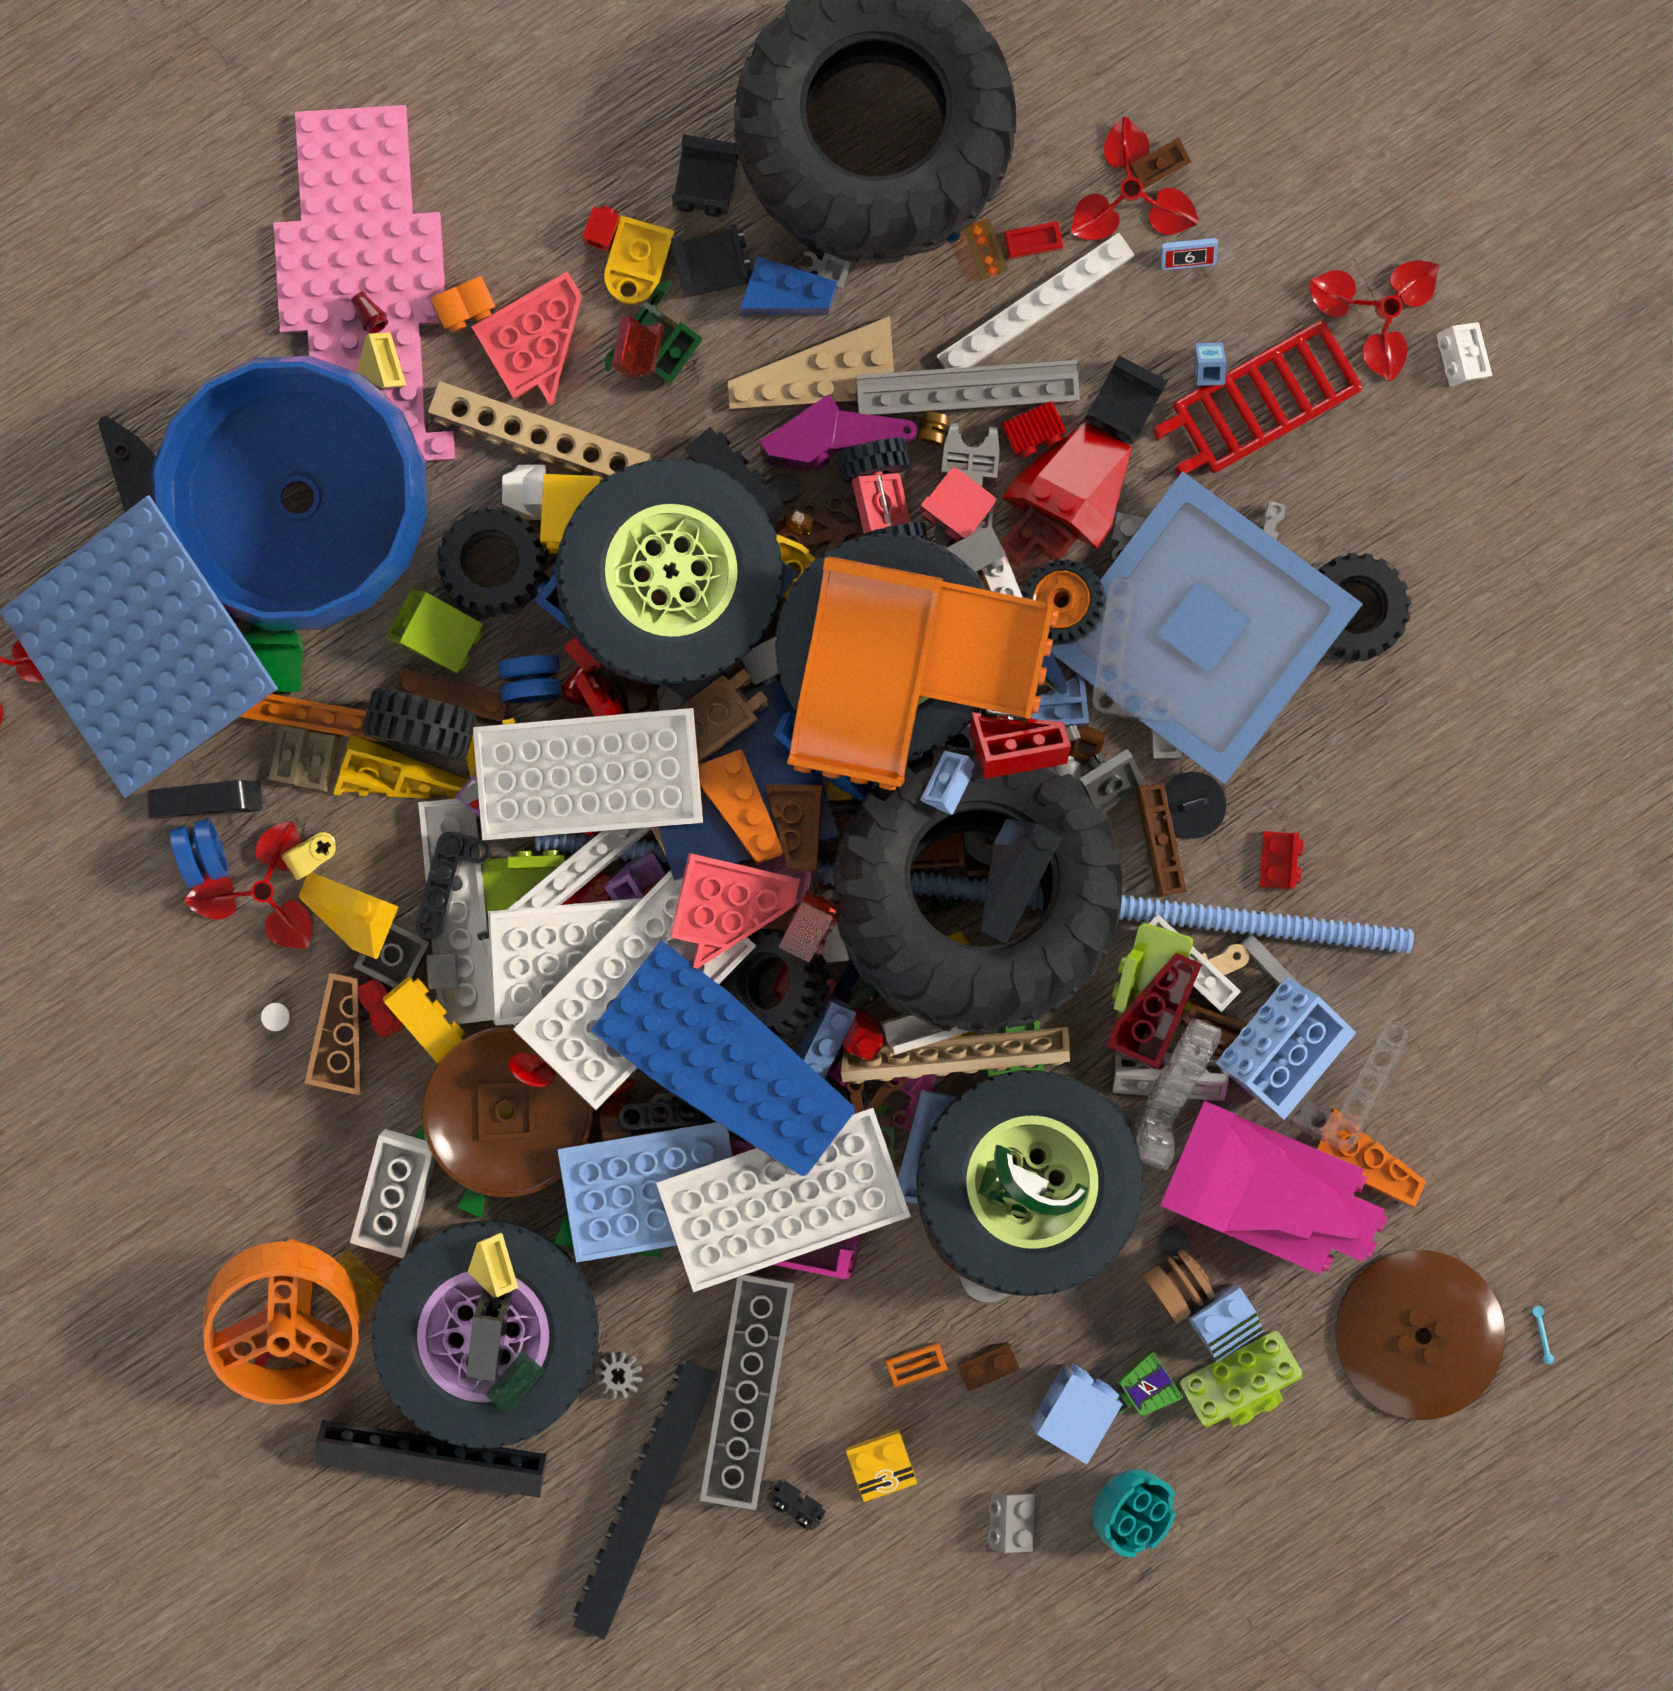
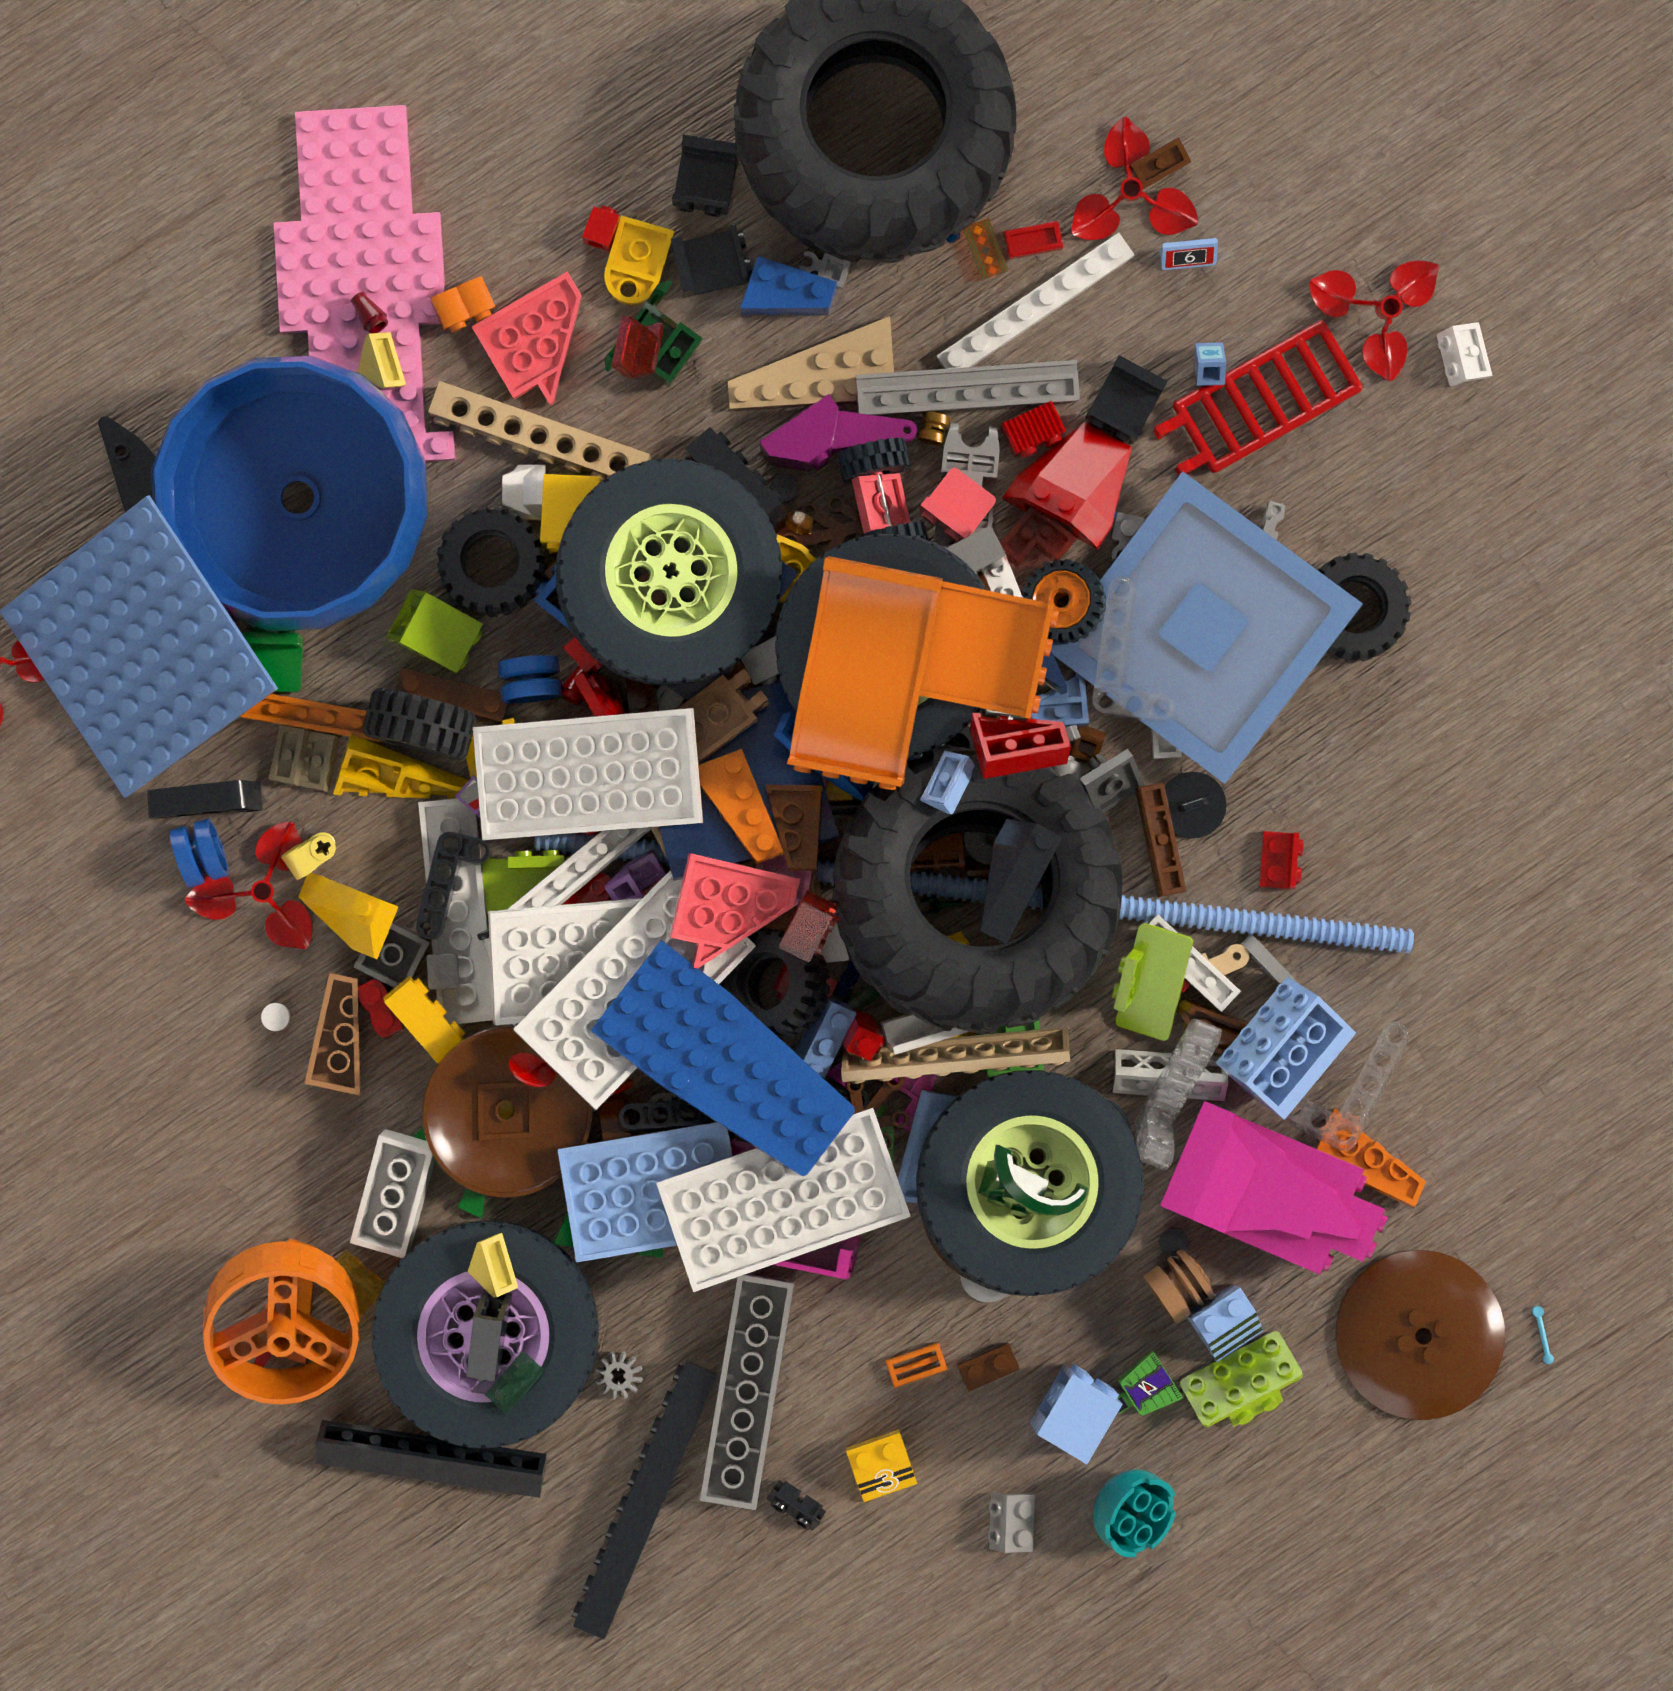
dark red wedge [1106,953,1202,1068] -> none

